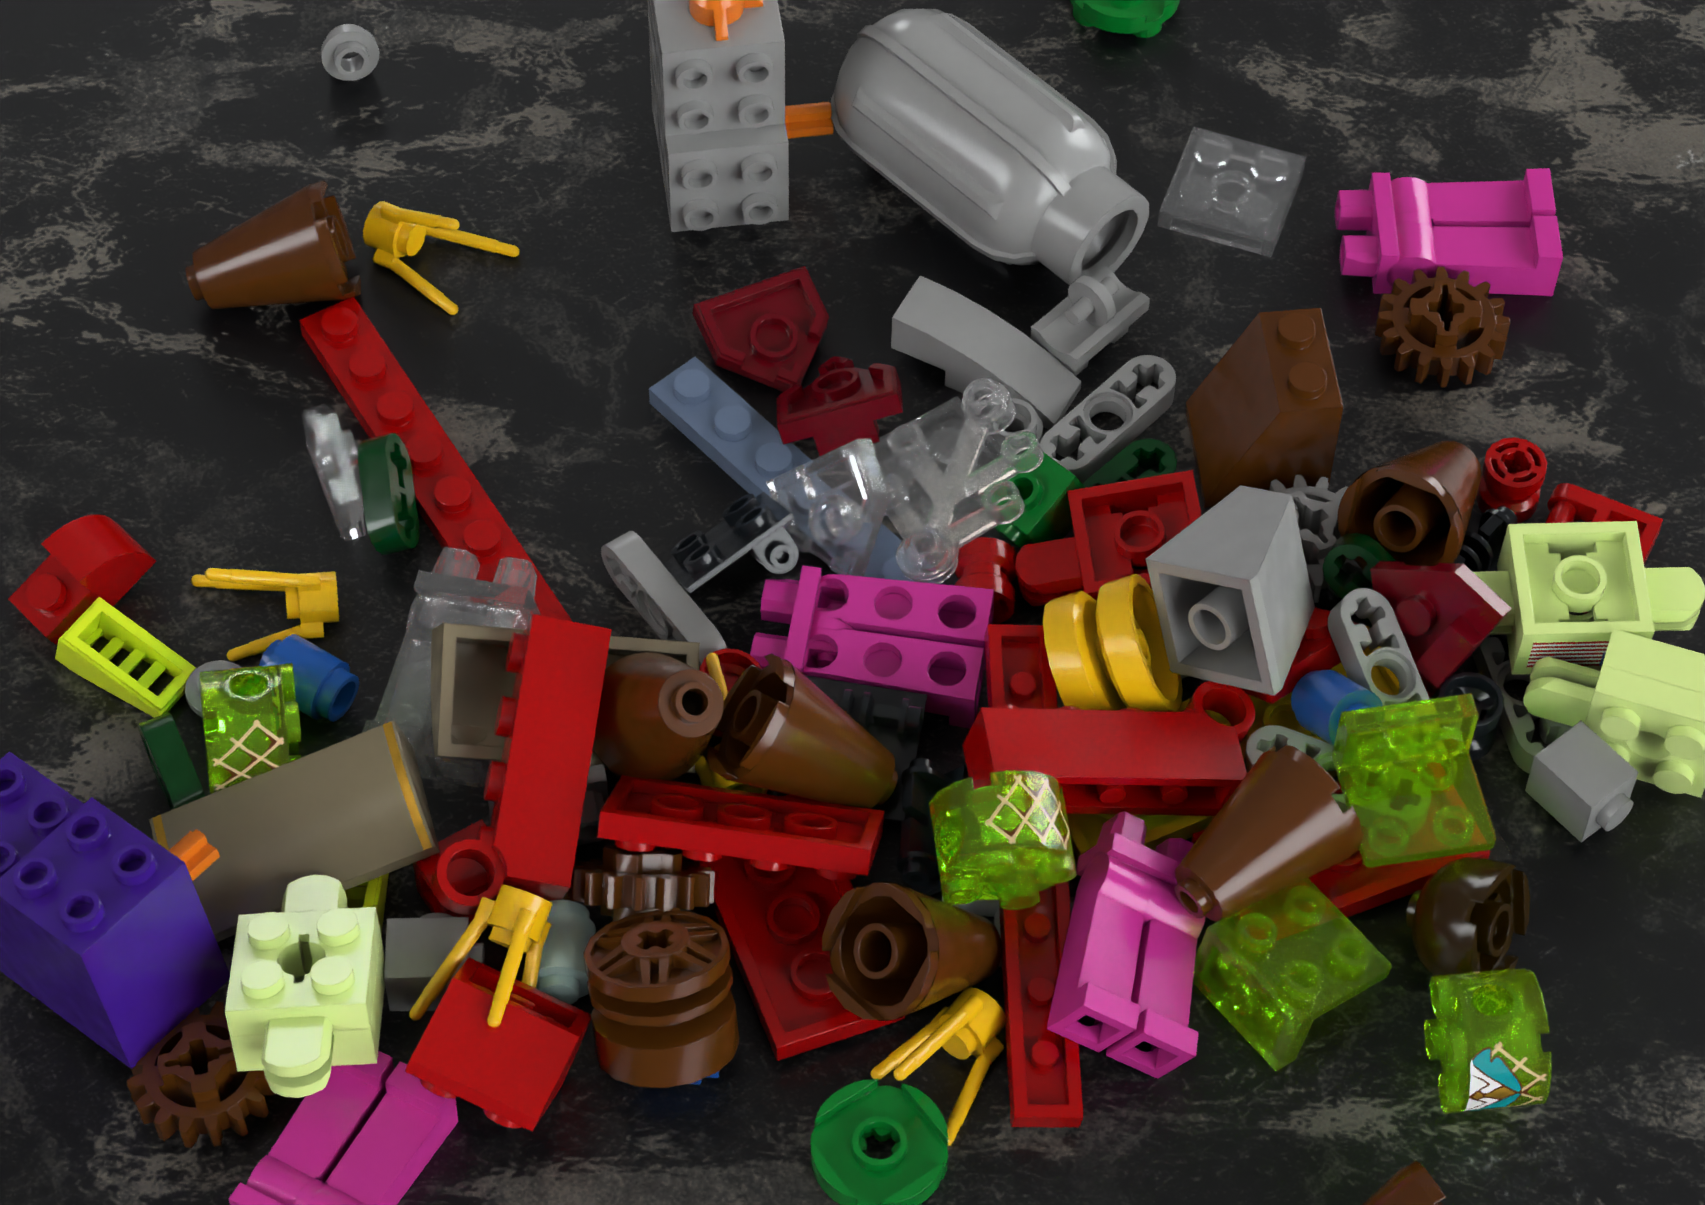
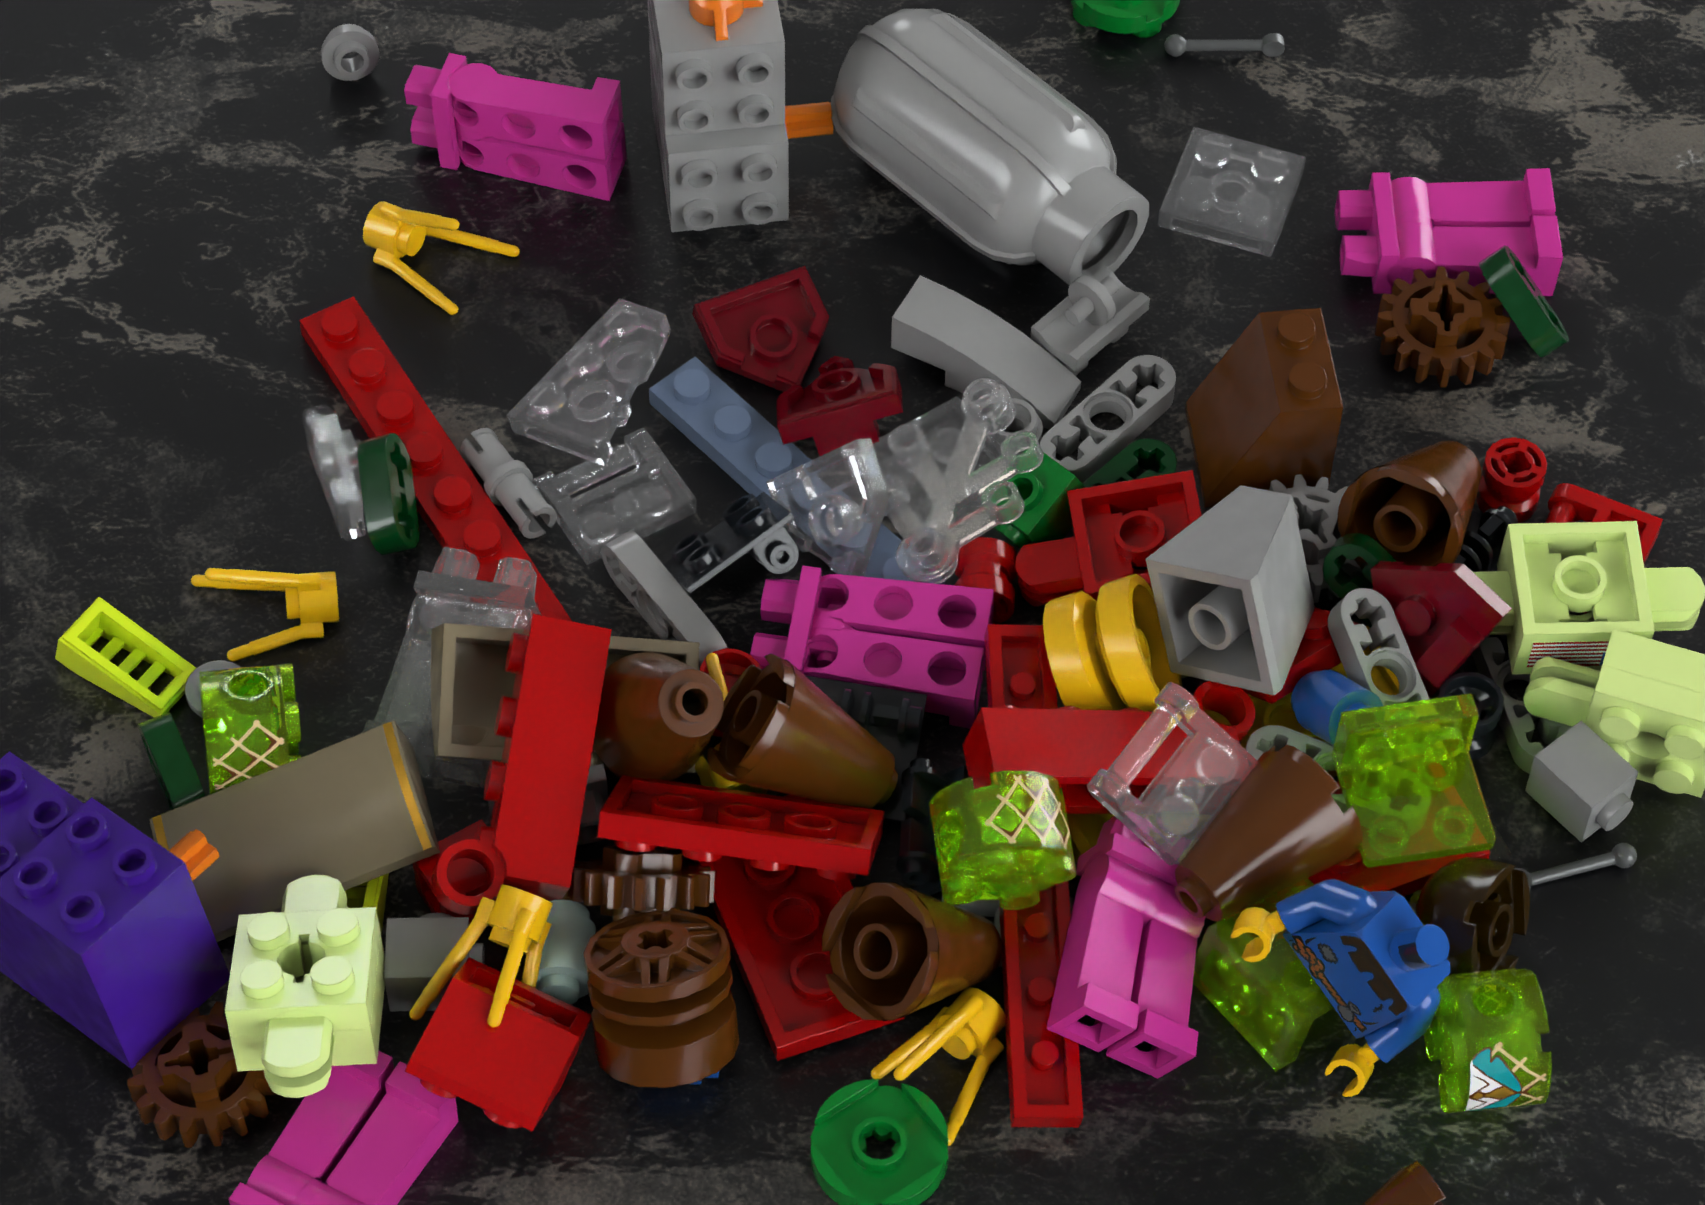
red brick [8,514,156,645] -> none
reddish brown cone [185,180,361,309] -> none
blue brick [259,634,359,722] -> none
none -> dark pink hips [404,53,627,201]
none -> light grey pin [460,428,557,539]
none -> clear wing [507,298,671,466]
none -> clear plate [532,428,696,565]
none -> clear plate [1086,682,1258,866]
none -> dark grey hinge [1164,33,1285,57]
none -> blue torso [1230,879,1450,1097]
none -> dark green beam [1479,245,1569,358]
none -> dark grey hinge [1514,843,1637,892]

